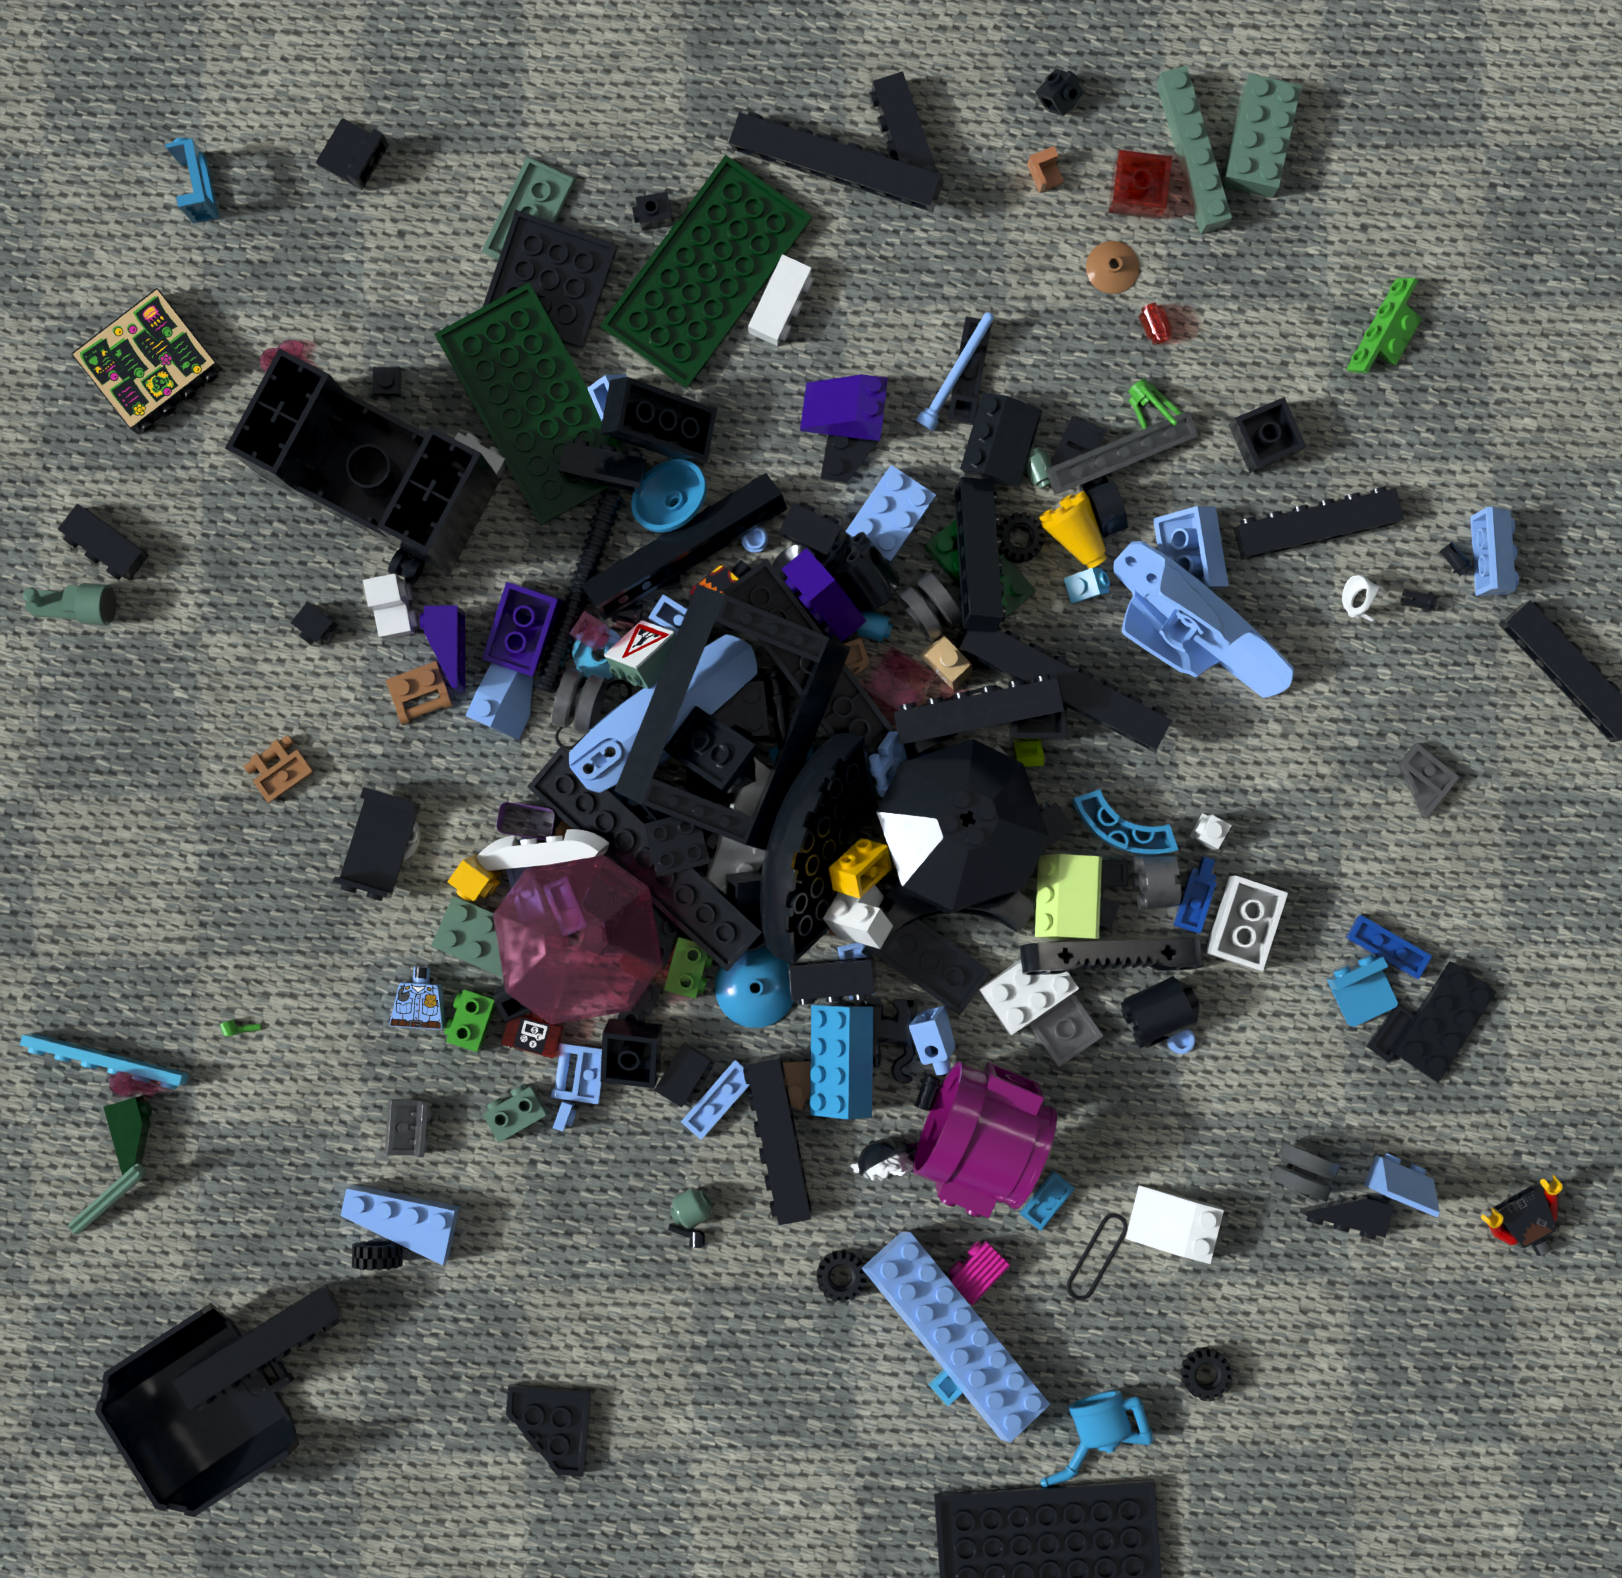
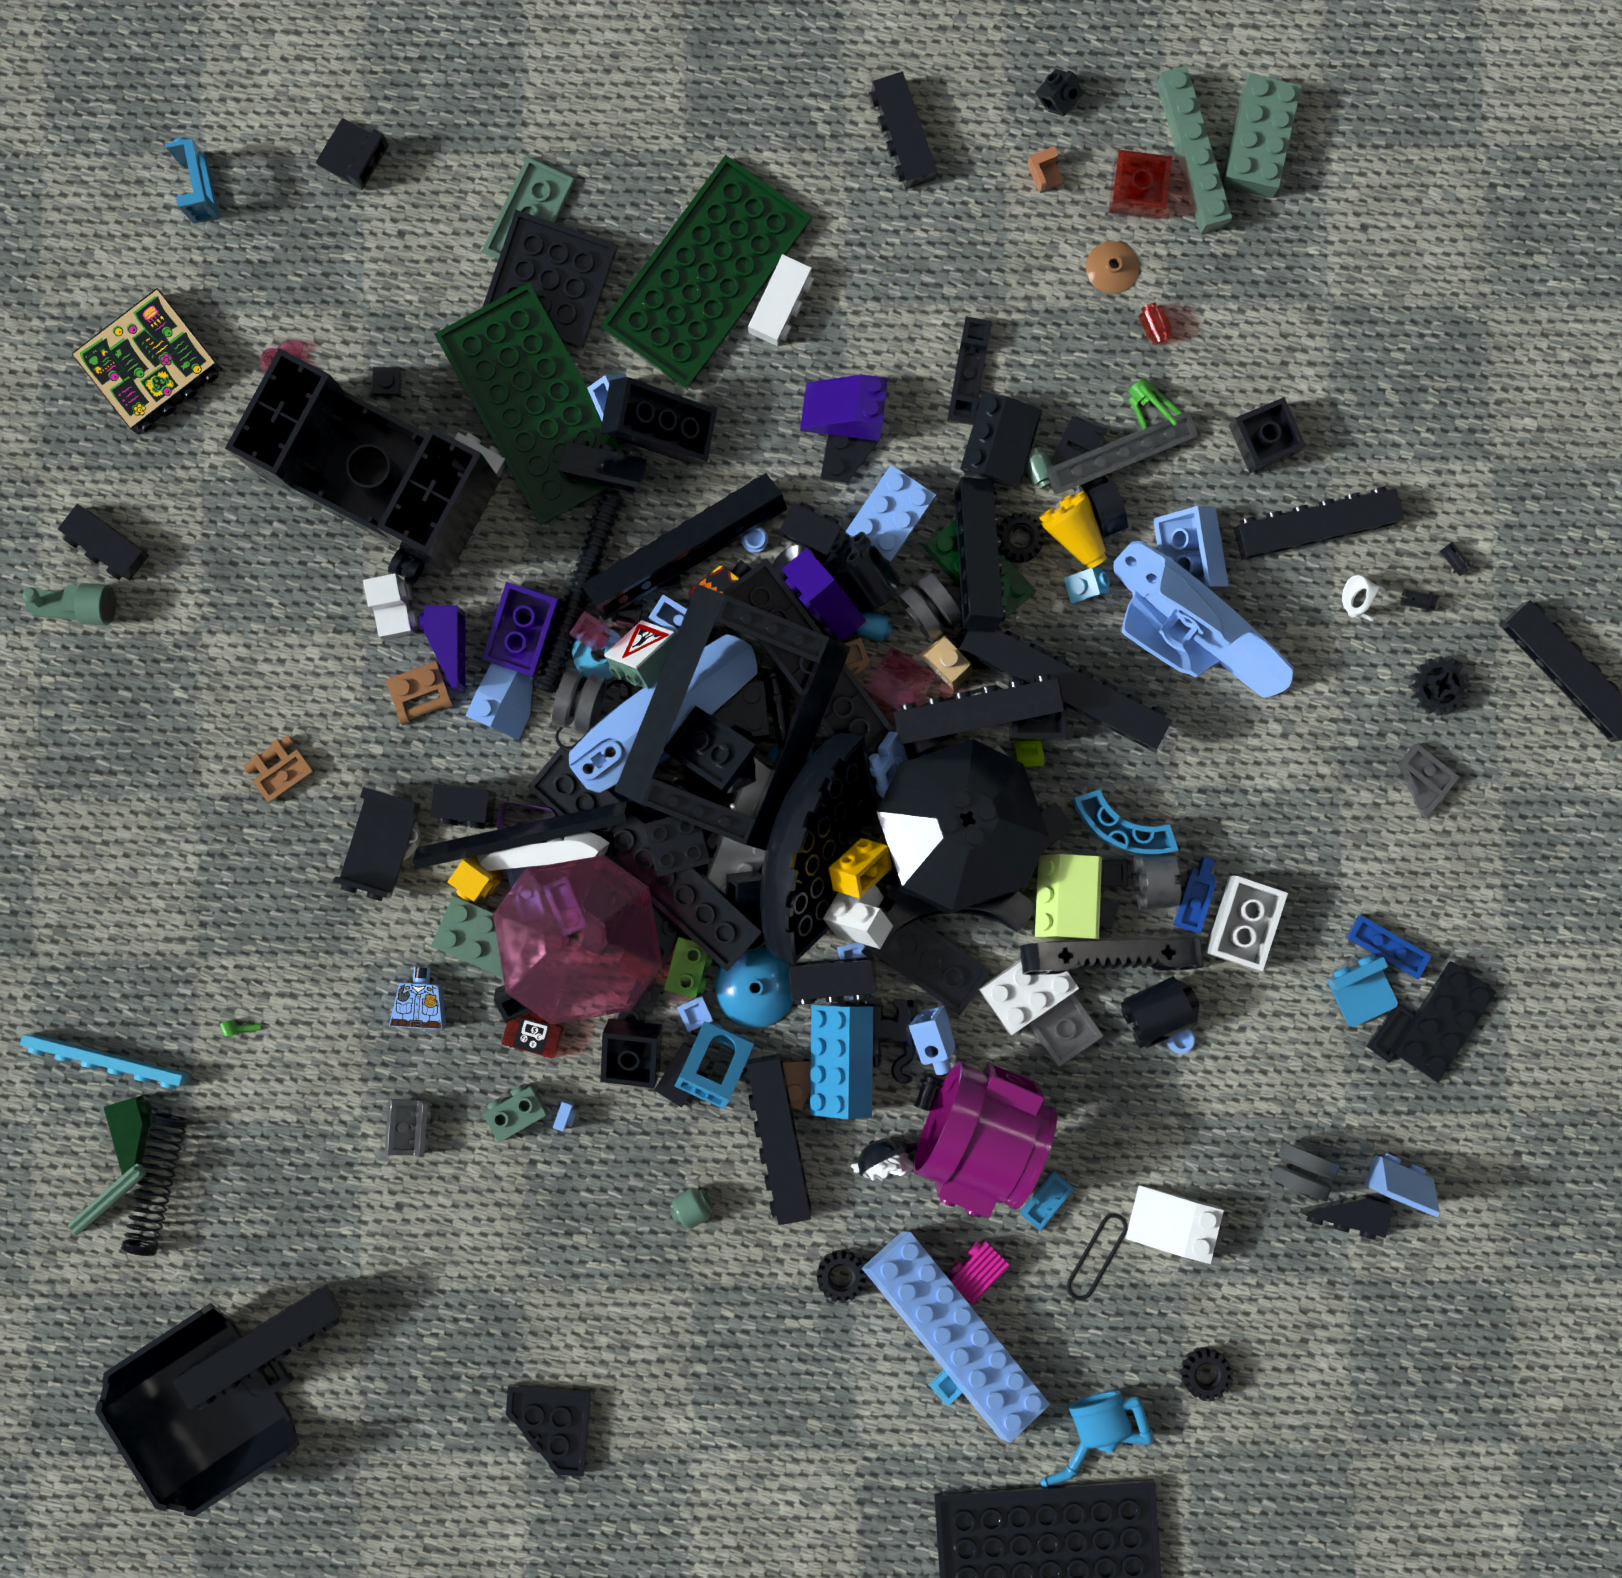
clear pink plate [108,1071,158,1099] -> none
black brick [291,602,338,646] -> none
light blue wedge [341,1185,460,1265] -> none
black tyre [352,1240,403,1270] -> none
bright green brick [444,988,496,1052] -> none
light blue plate [550,1042,602,1104] -> none
dark azure dish [631,459,707,532] -> none
black brick [632,192,673,231] -> none
black hand [668,1224,705,1248] -> none
light blue plate [681,1059,750,1140] -> none
black brick [729,112,944,213] -> none
light blue piece [915,312,994,432] -> none
white brick [1189,813,1231,850] -> none
bright green bracket [1346,278,1422,373] -> none
light blue slope [1471,507,1519,596] -> none
torso [1481,1175,1563,1256] -> none
none -> black piece [121,1113,189,1256]
none -> black tile [412,801,629,869]
none -> black brick [430,784,496,829]
none -> dark azure panel [674,1021,754,1109]
none -> light blue plate [677,996,713,1032]
none -> black gear [1408,656,1471,716]

